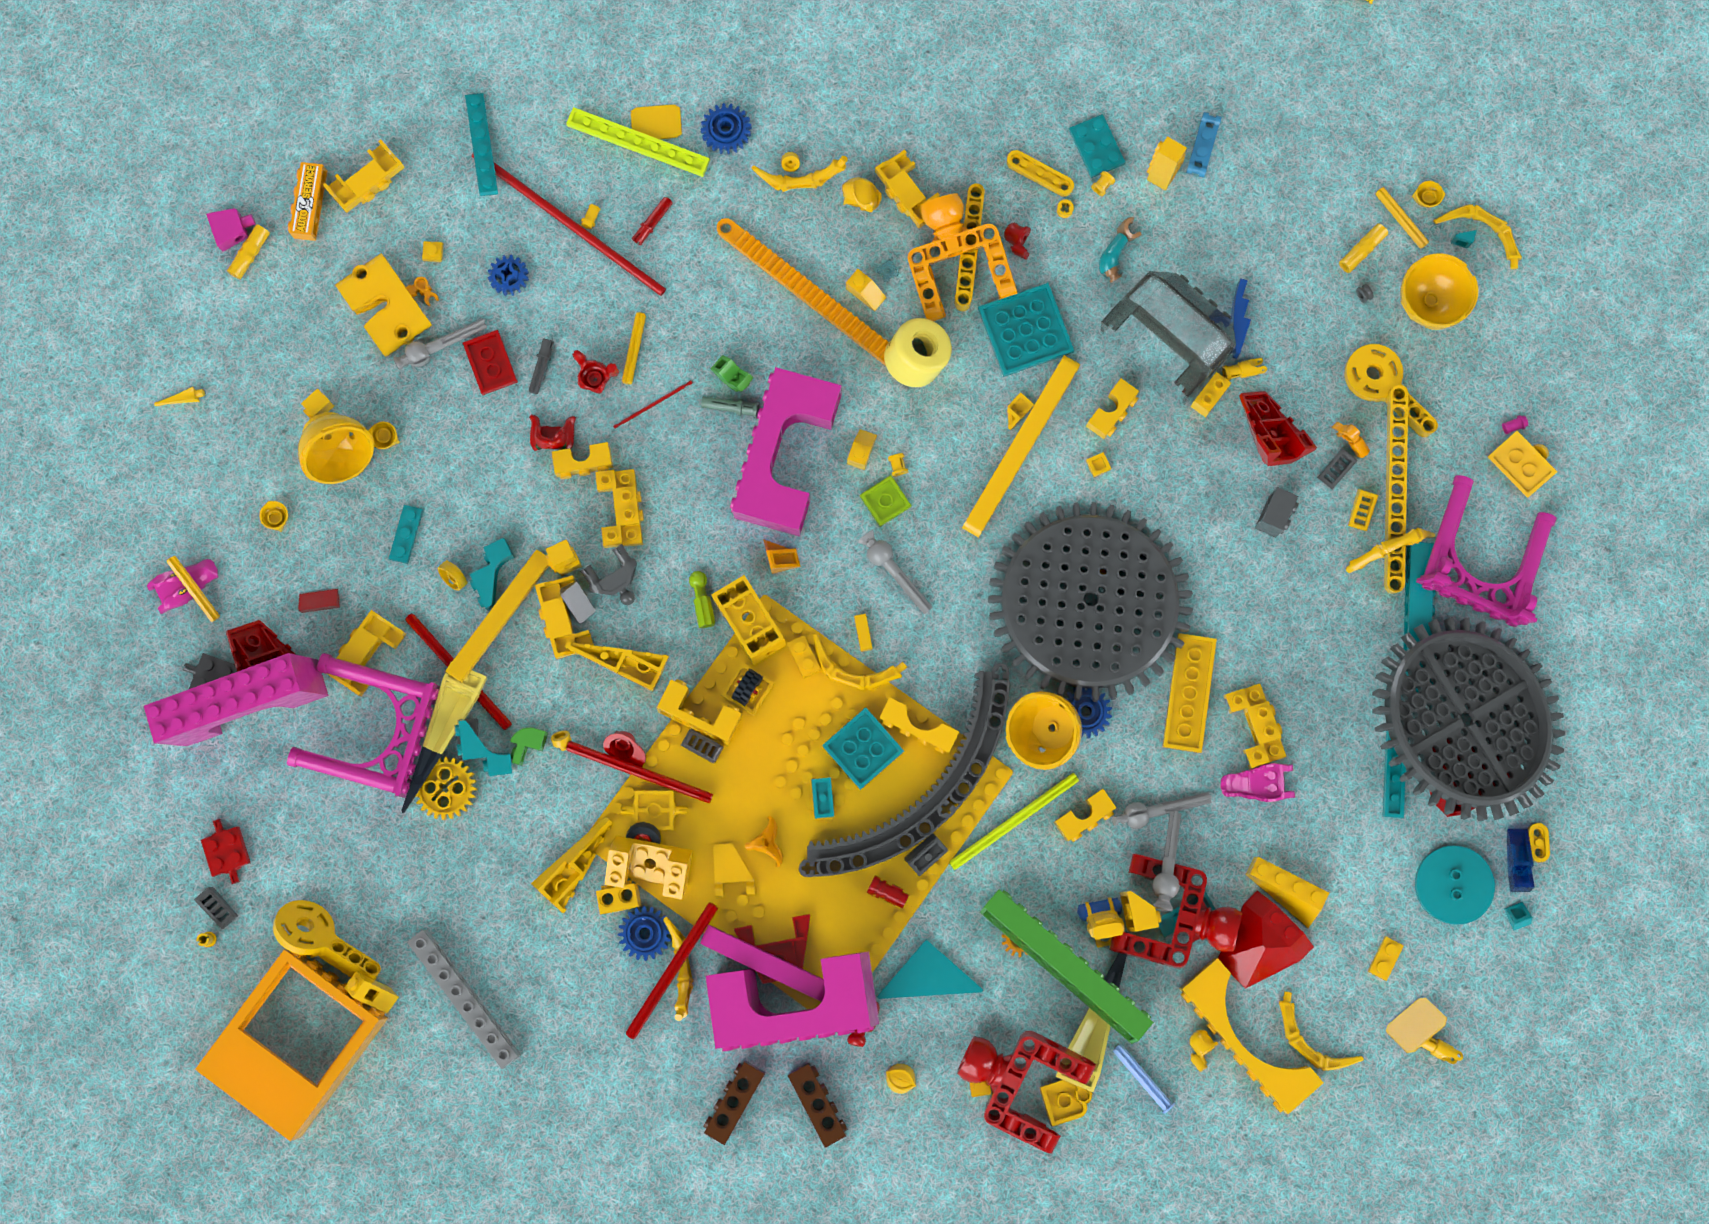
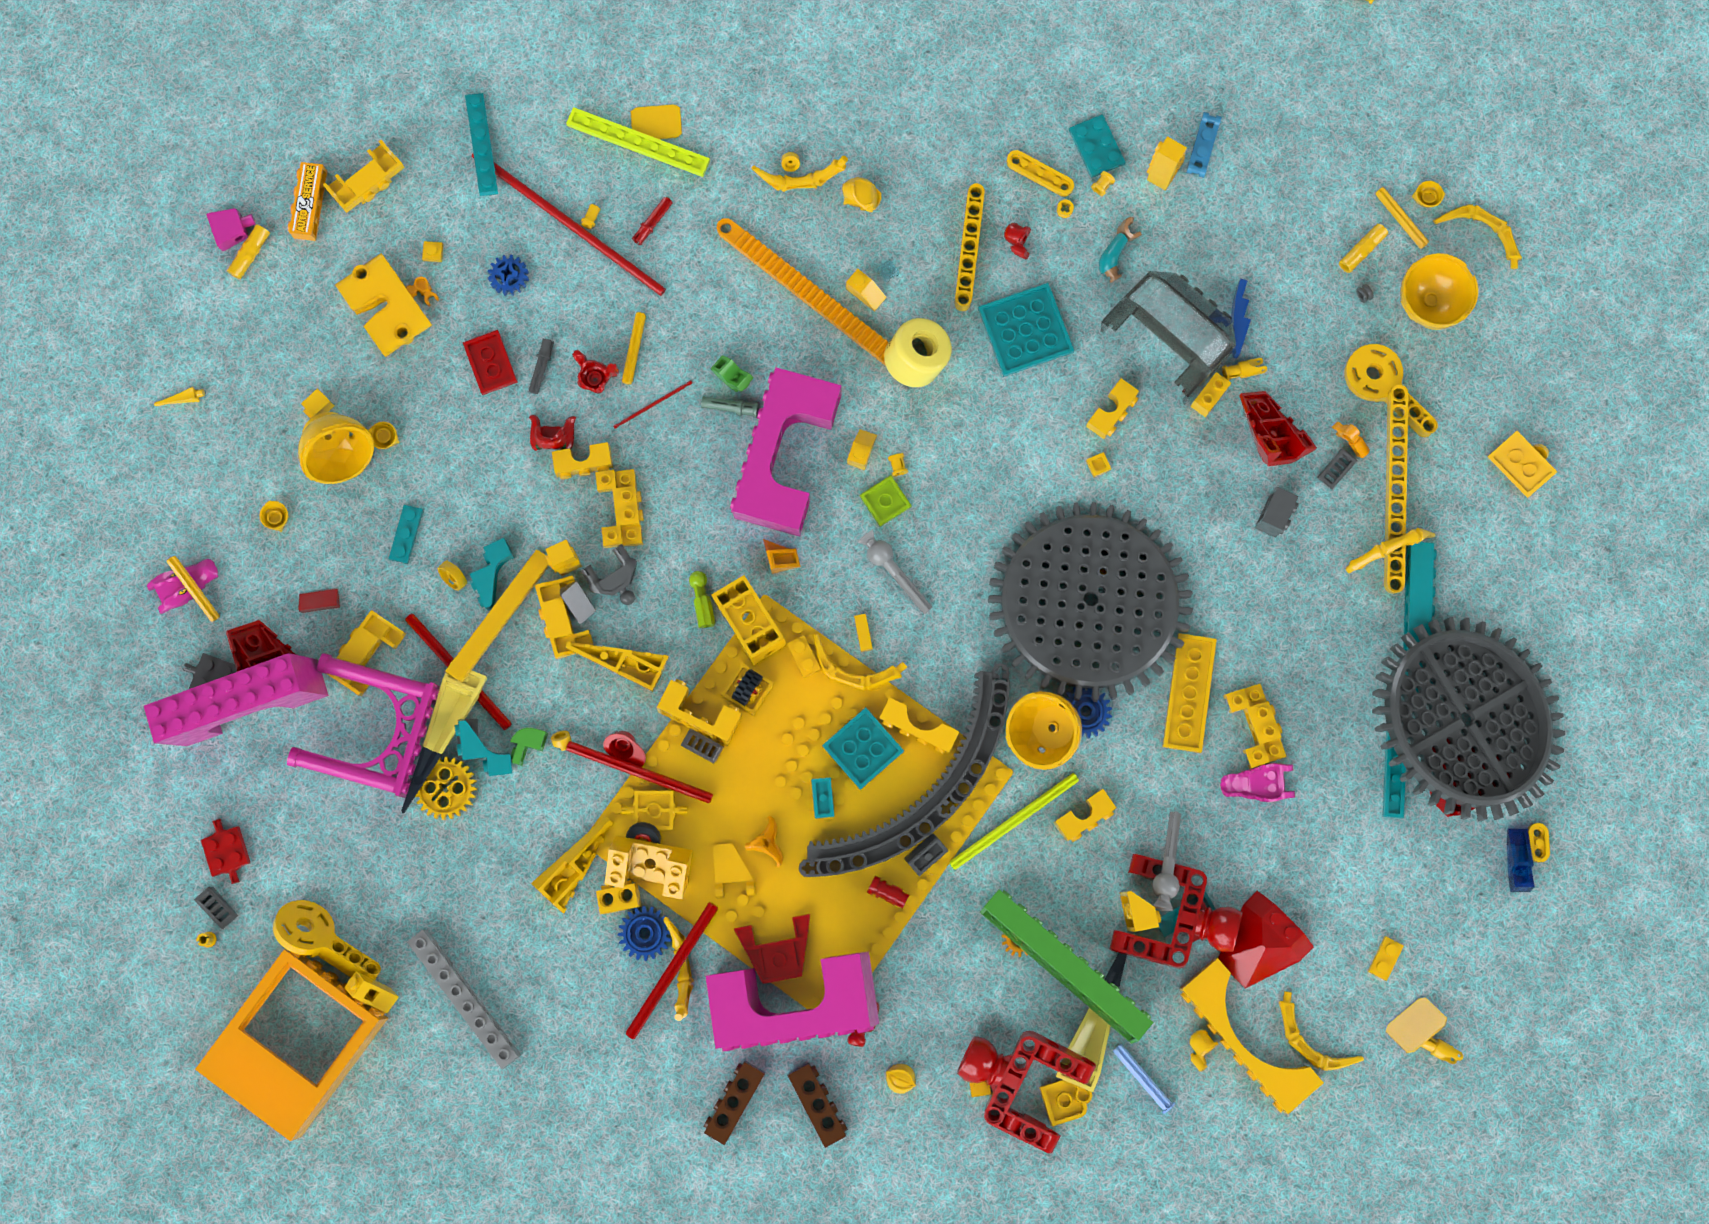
light grey piece [393,318,487,370] -> none
blue gear [700,103,752,155] -> none
dark pink beam [700,925,825,1002] -> none
yellow bracket [875,149,940,228] -> none
teal tile [877,939,983,999] -> none
light orange piece [908,193,1018,321] -> none
yellow beam [962,355,1081,538] -> none
yellow slope [1007,392,1034,430] -> none
yellow piece [1077,897,1125,948] -> none
light grey piece [1112,792,1212,829] -> none
yellow wedge [1245,857,1329,928] -> none
yellow slope [1348,489,1379,531] -> none
teal plate [1415,846,1495,925] -> none
dark pink arch [1416,475,1557,627] -> none
teal slope [1450,230,1477,249] -> none
dark pink pin [1502,415,1529,434] -> none
teal slope [1504,902,1533,930] -> none

